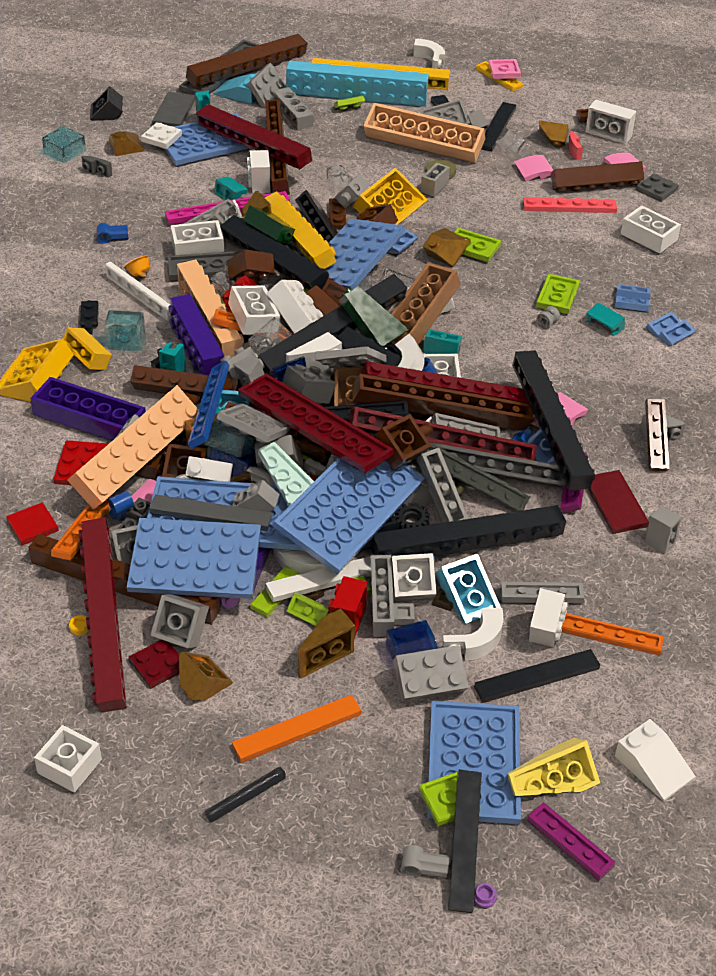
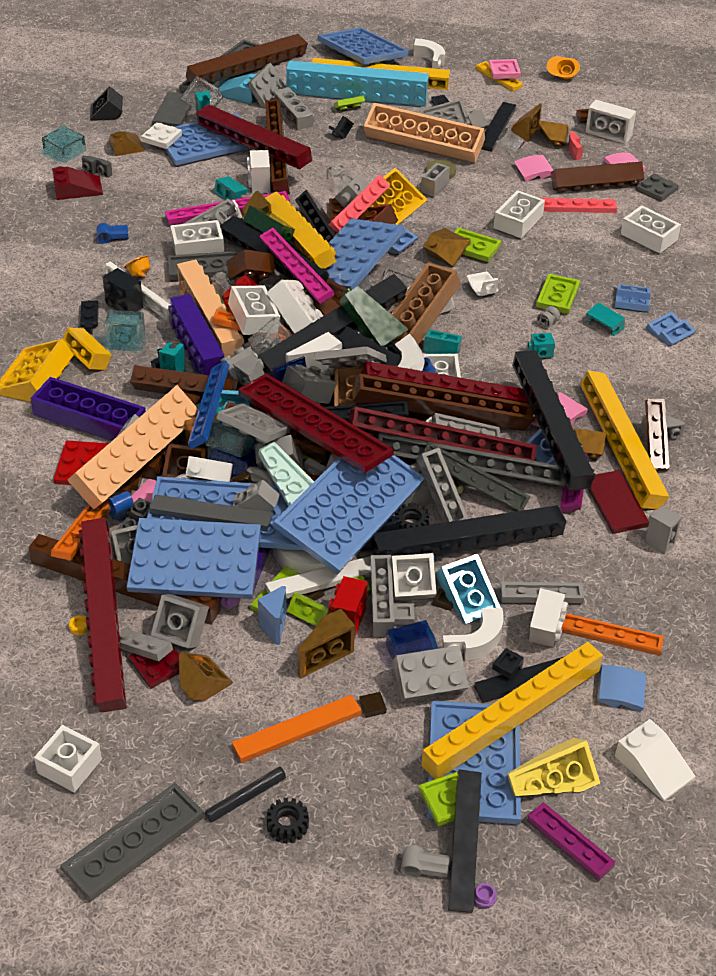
red tile [6,502,59,545] -> none
reddish brown brick [373,414,433,470] -> none
blue tile [512,428,533,443] -> none
none -> dark red slope [52,166,103,200]
none -> dark grey plate [61,783,205,902]
none -> black brick [103,268,143,317]
none -> reddish brown plate [119,472,143,495]
none -> light grey plate [120,629,173,661]
none -> clear slope [180,76,223,108]
none -> medium blue slope [258,586,287,645]
none -> dark pink plate [259,228,335,304]
none -> black tyre [266,797,309,844]
none -> medium blue plate [317,27,409,65]
none -> coral plate [328,174,390,233]
none -> black bracket [329,116,354,138]
none -> dark brown tile [359,692,387,718]
none -> yellow brick [421,642,603,779]
none -> white piece [467,271,499,296]
none -> black bracket [492,648,524,679]
none -> white brick [494,190,545,238]
none -> pearl gold slope [511,103,542,142]
none -> teal brick [527,333,555,358]
none -> light orange piece [546,56,580,80]
none -> pearl gold slope [573,428,606,458]
none -> yellow brick [580,370,670,510]
none -> medium blue slope [597,665,646,712]

